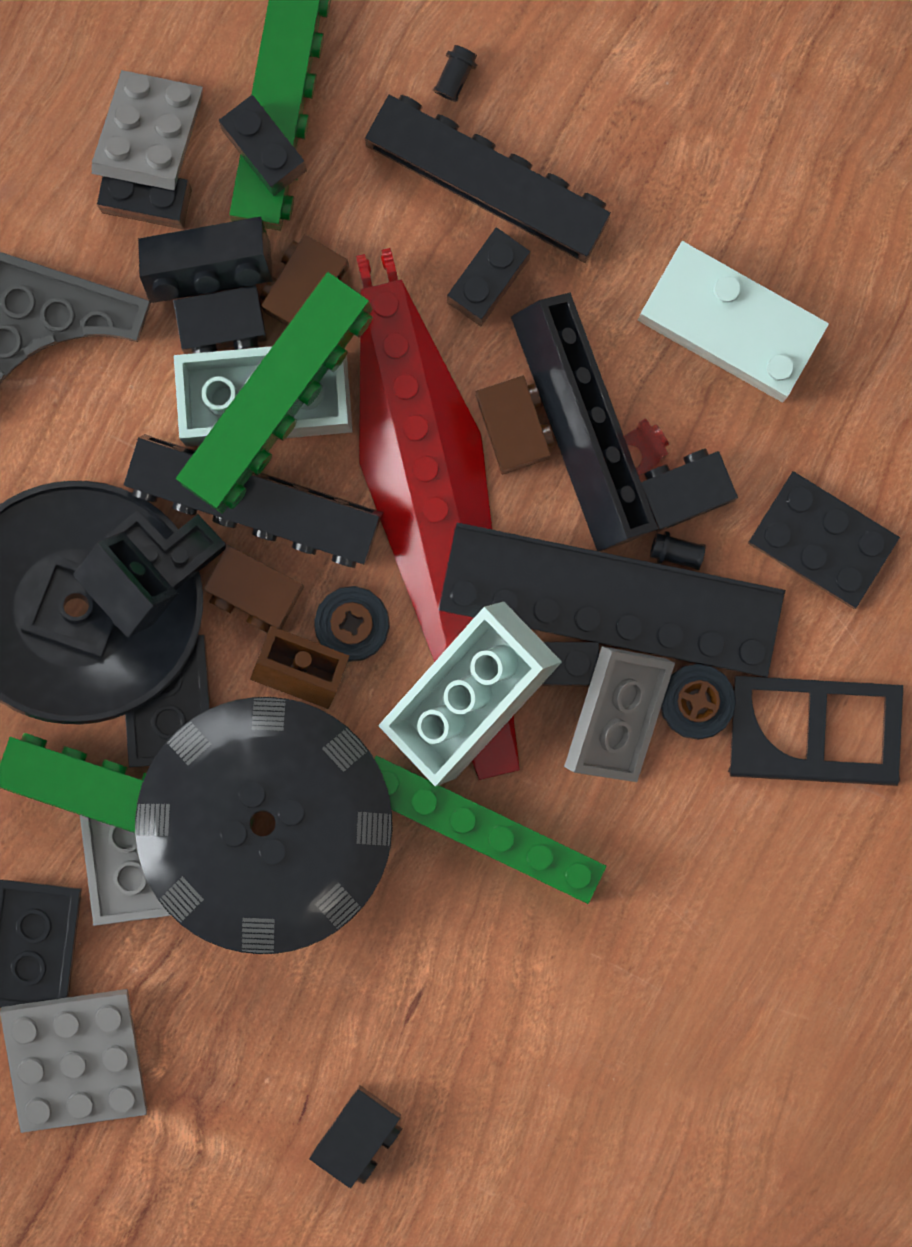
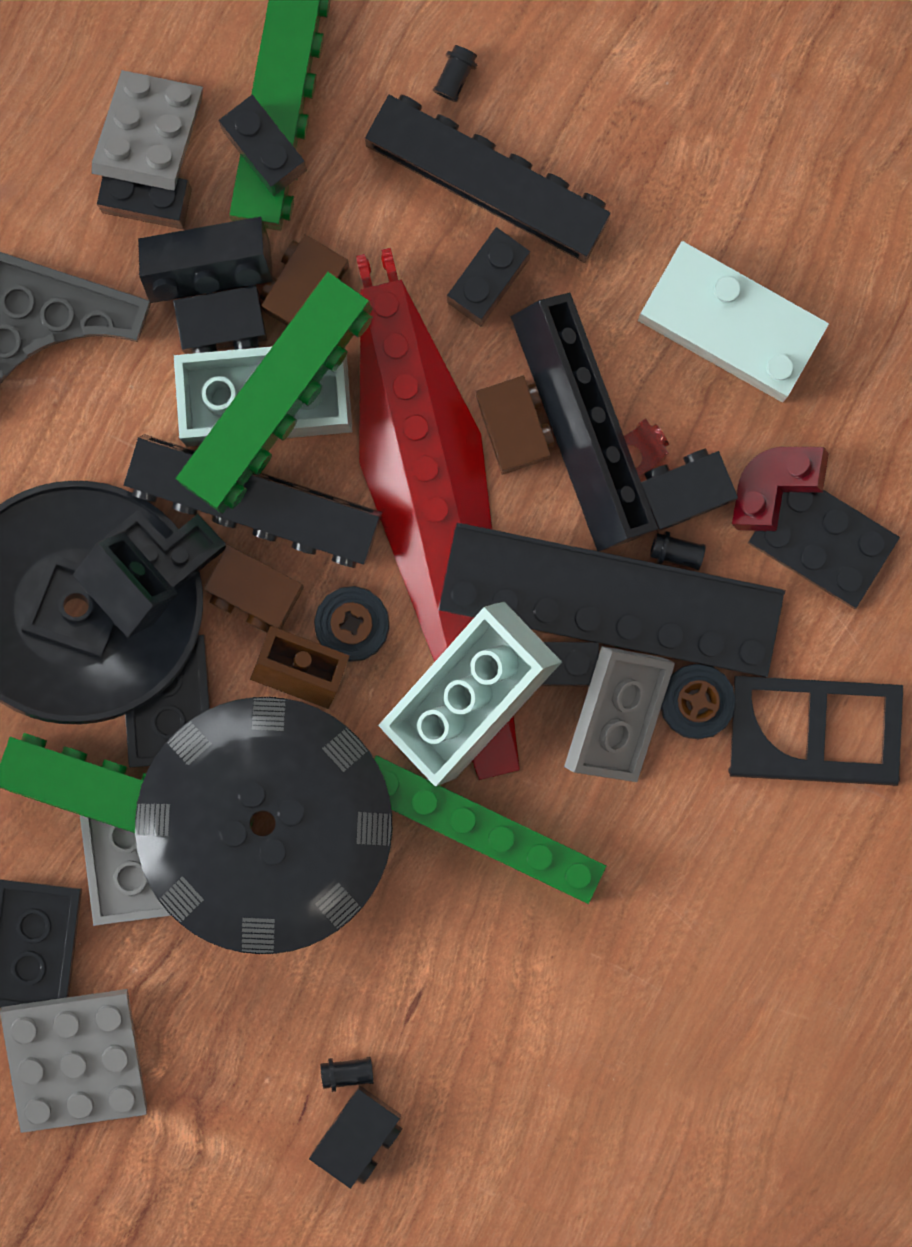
none -> black pin [320,1057,374,1092]
none -> dark red plate [732,447,829,531]

